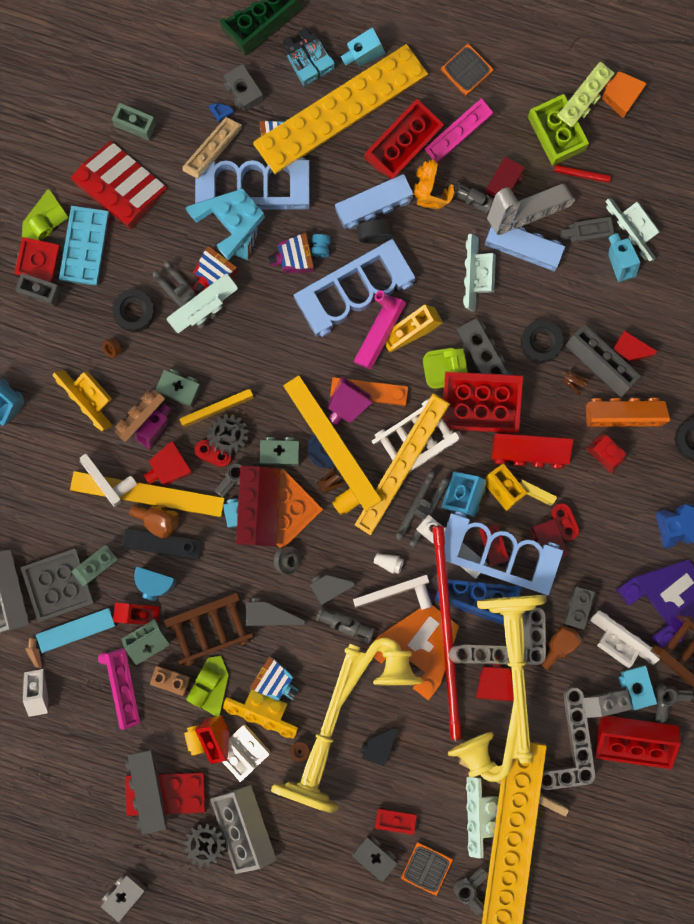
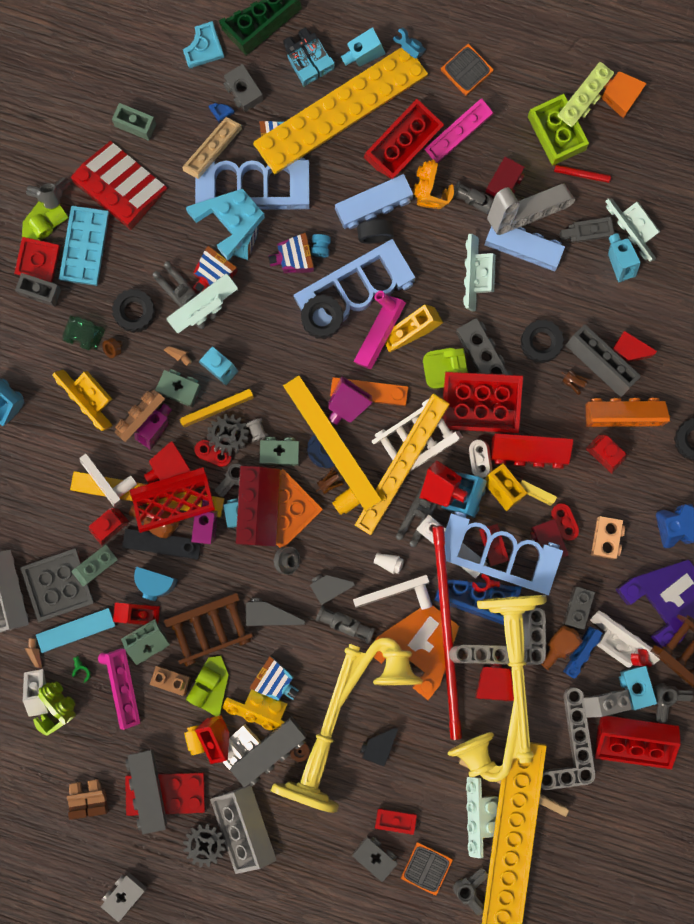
none -> dark grey axle [26,177,71,209]
none -> lime piece [33,682,76,736]
none -> clear green cylinder [62,315,105,351]
none -> medium nougat hips [67,779,109,820]
none -> green piece [72,656,91,683]
none -> red torso [89,508,130,546]
none -> red fence [129,467,215,533]
none -> medium nougat bar [164,346,192,366]
none -> medium azure tile [183,21,224,69]
none -> magenta torso [191,499,218,544]
none -> medium azure torso [199,346,239,385]
none -> dark grey brick [229,717,307,788]
none -> light grey bush [246,418,268,442]
none -> black tyre [301,295,343,339]
none -> dark azure plate [393,28,426,59]
none -> red torso [419,460,468,507]
none -> white plate [469,440,492,478]
none -> red piece [472,574,500,592]
none -> blue hinge [563,627,603,679]
none -> light nougat brick [591,516,625,559]
none -> red piece [631,649,652,668]

